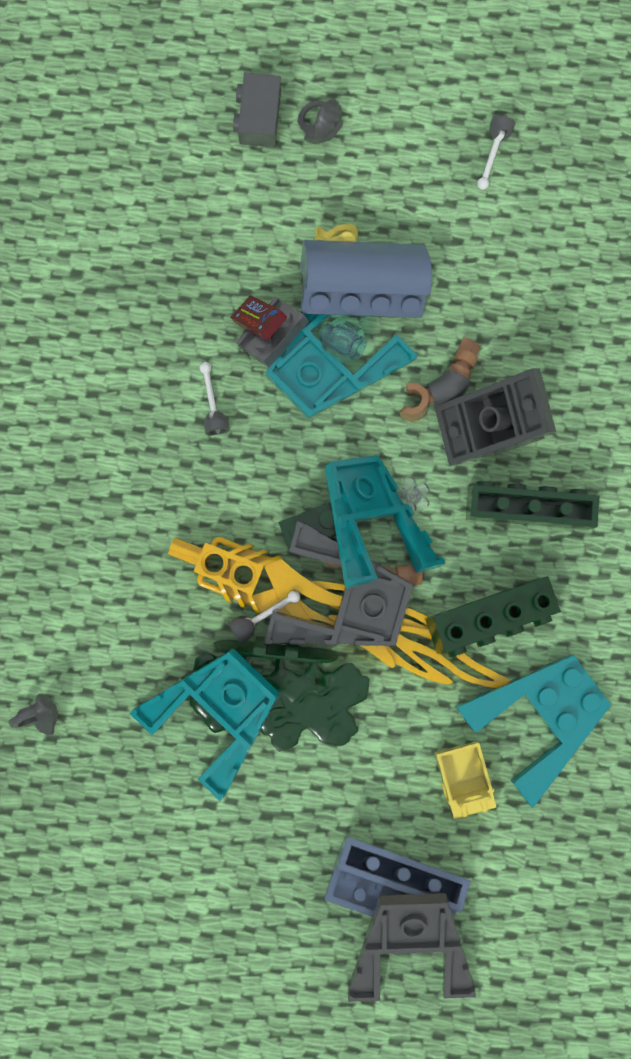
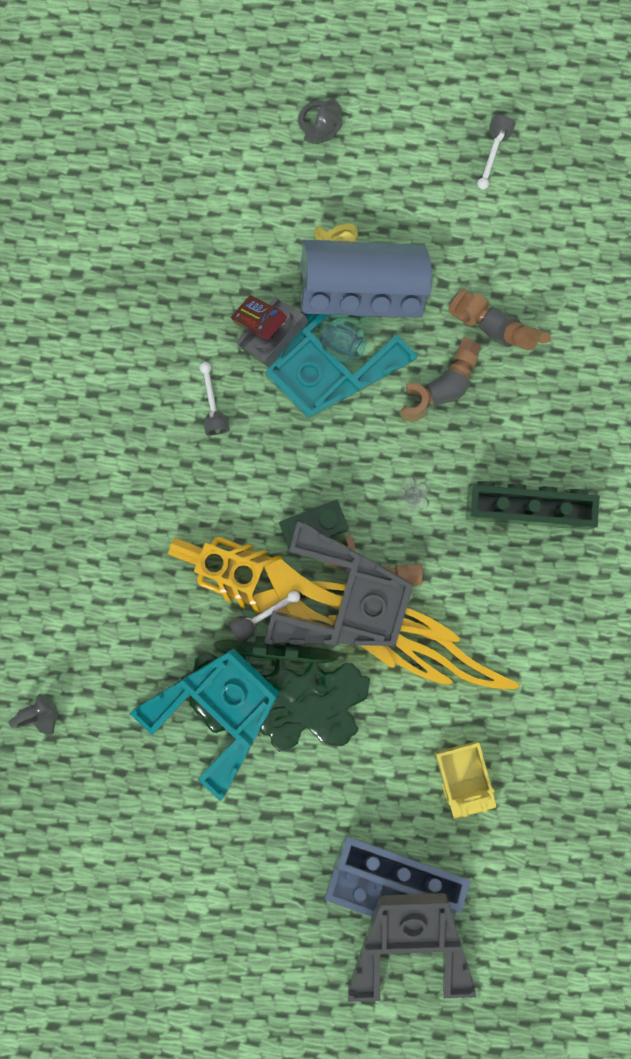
dark grey brick [233,72,281,148] -> none
teal wing [325,455,445,588] -> none
dark green brick [425,576,561,658] -> none
dark grey brick [435,368,556,466] -> none
teal wing [454,654,611,808] -> none
none -> medium nougat piece [448,289,551,350]

